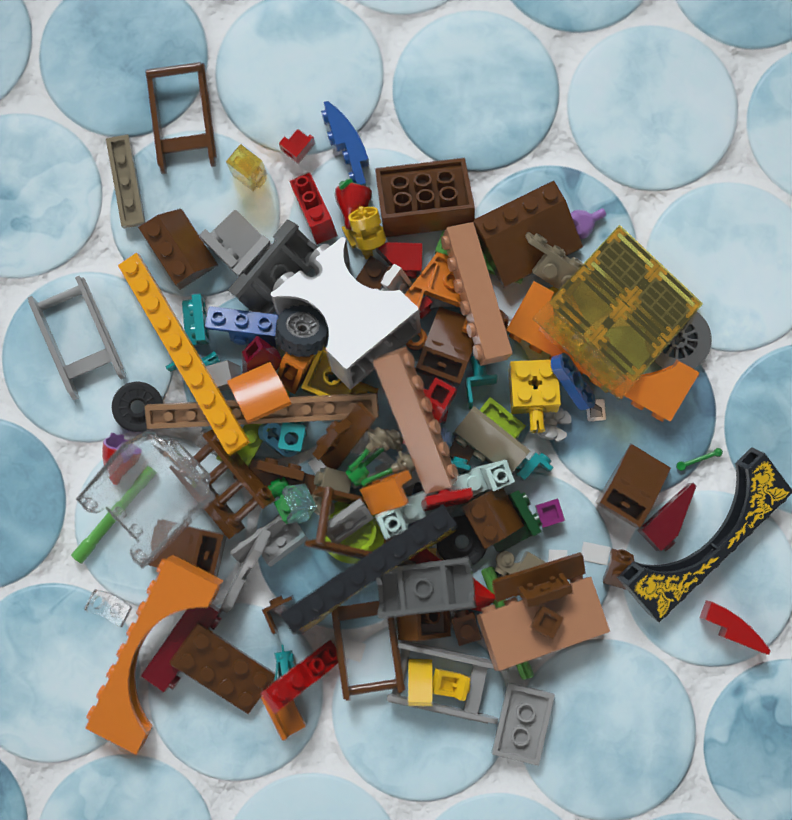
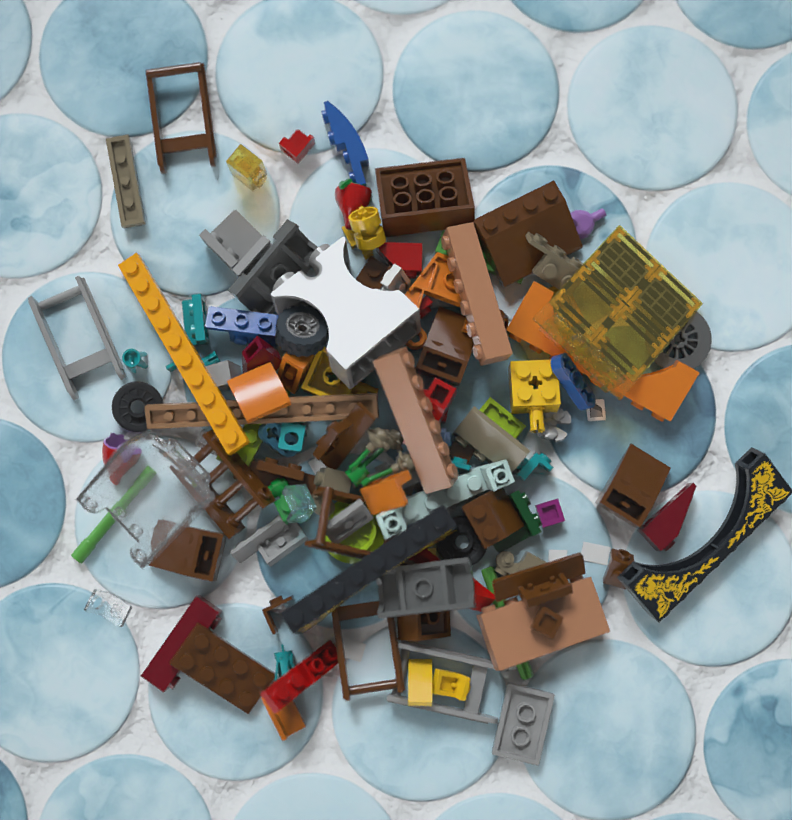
orange arch [85,555,224,755] -> none
reddish brown slope [138,208,219,290] -> none
light grey tile [220,528,271,613] -> none
red slope [289,172,338,245] -> none
red plate [421,487,473,511] -> none
reddish brown bracket [451,609,481,646] -> none
teal bracket [465,356,498,409] -> none
green hinge [676,448,723,471] -> none
red slope [699,600,771,655] -> none
none -> teal piece [122,348,148,373]

